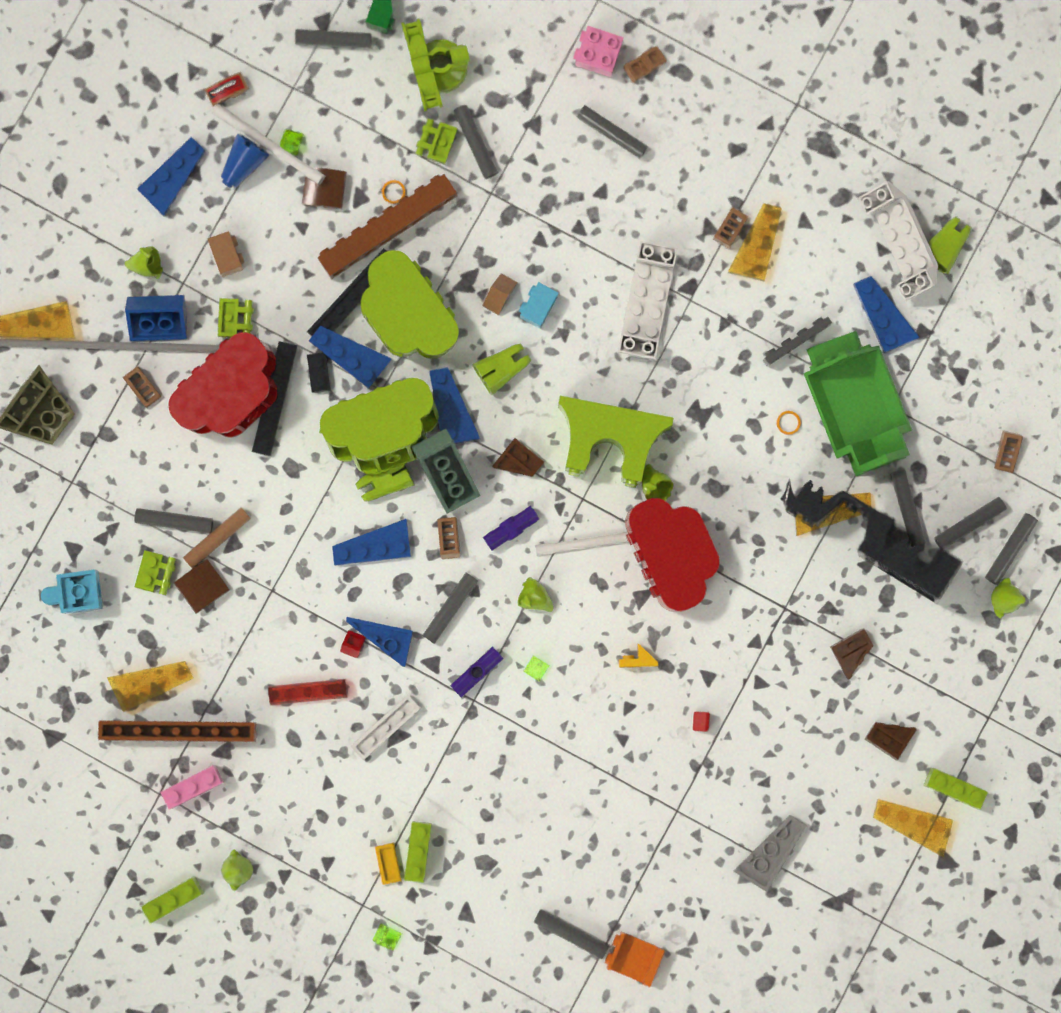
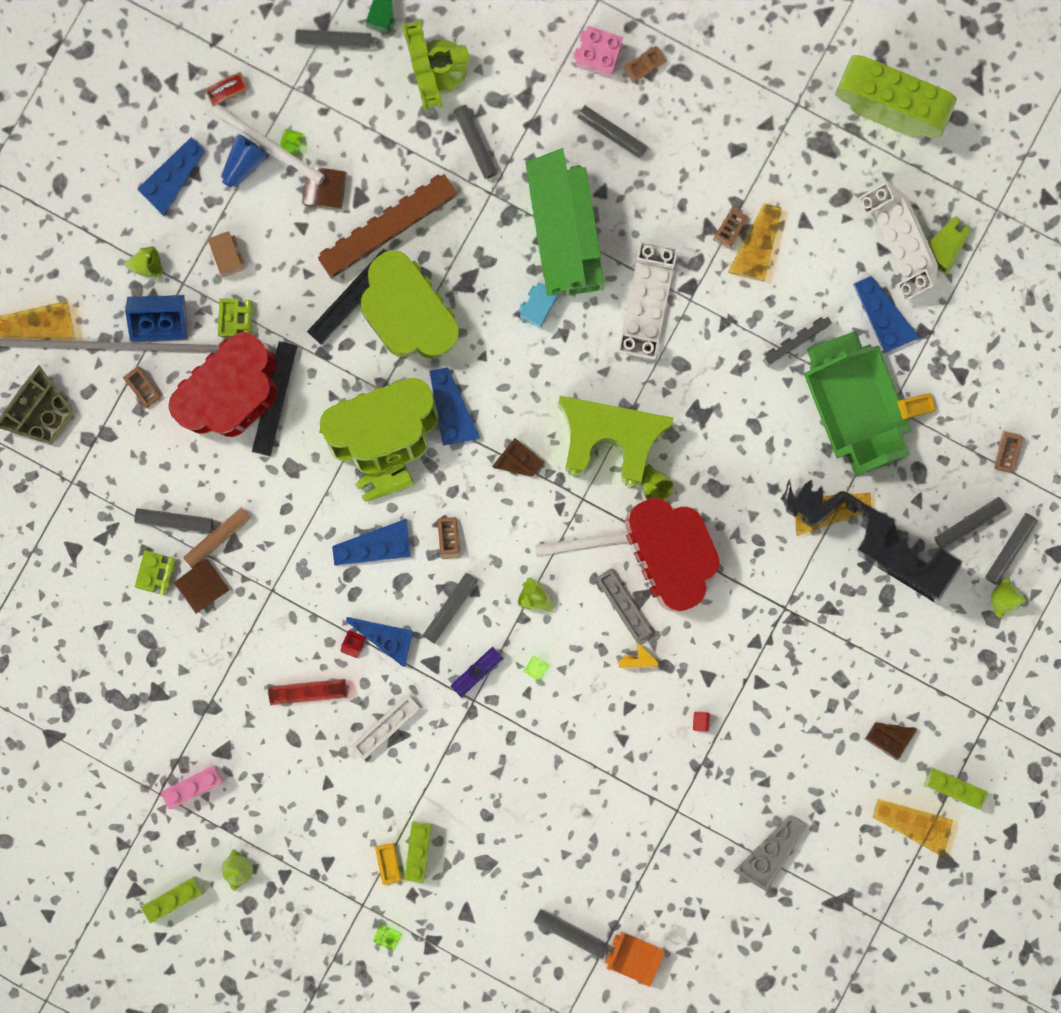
medium azure brick [41,570,103,614] -> none
dark orange brick [98,721,257,742] -> none
clear yellow wing [107,661,194,712] -> none
black plate [307,353,331,393] -> none
blue wing [309,326,392,389] -> none
light orange piece [382,180,405,204] -> none
sand green brick [412,429,481,514] -> none
lime plate [415,119,458,165] -> none
lime piece [472,344,531,395] -> none
medium nougat slope [482,273,518,315] -> none
dark purple piece [483,506,540,551] -> none
light orange piece [777,411,801,435] -> none
reddish brown wing [830,628,874,680] -> none
dark grey piece [890,469,926,547] -> none
none -> bright green panel [525,148,604,296]
none -> light grey tile [595,568,653,643]
none -> lime brick [835,55,957,139]
none -> yellow tile [897,393,936,420]

